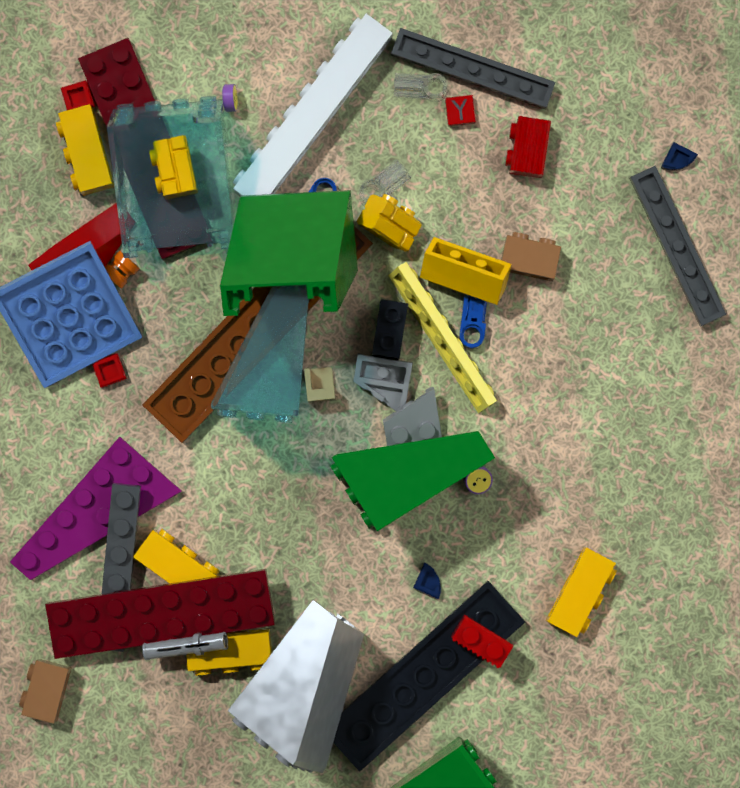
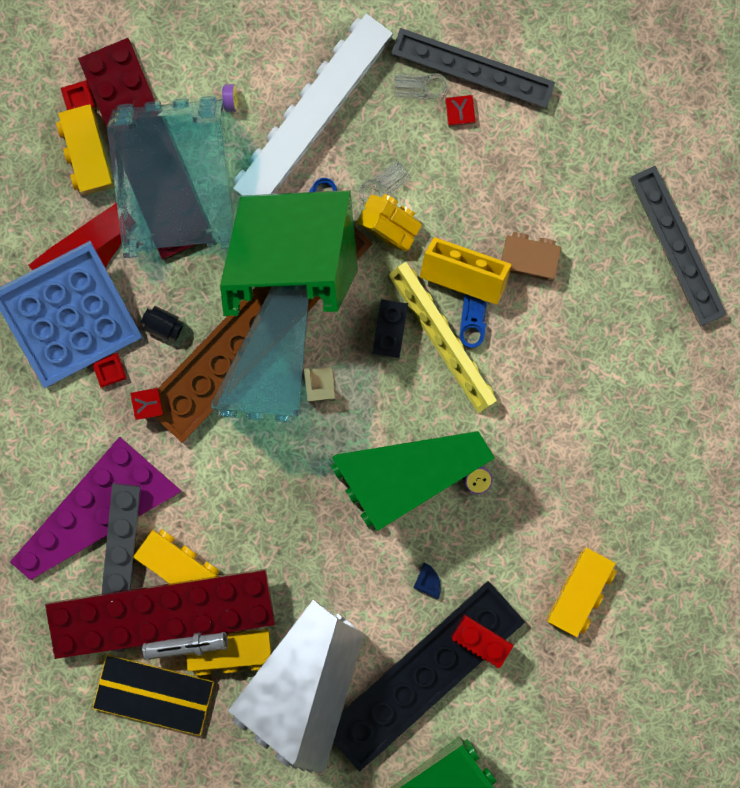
medium nougat brick [19,659,72,724] -> none
orange wheel [105,250,140,289] -> none
yellow brick [149,135,198,199] -> none
light grey wing [353,353,413,412] -> none
light grey wing [383,387,442,446] -> none
red brick [505,116,551,179] -> none
dark blue tile [661,142,698,170] -> none
none -> black tile [92,654,215,736]
none -> red tile [130,388,163,420]
none -> black brick [141,306,184,342]

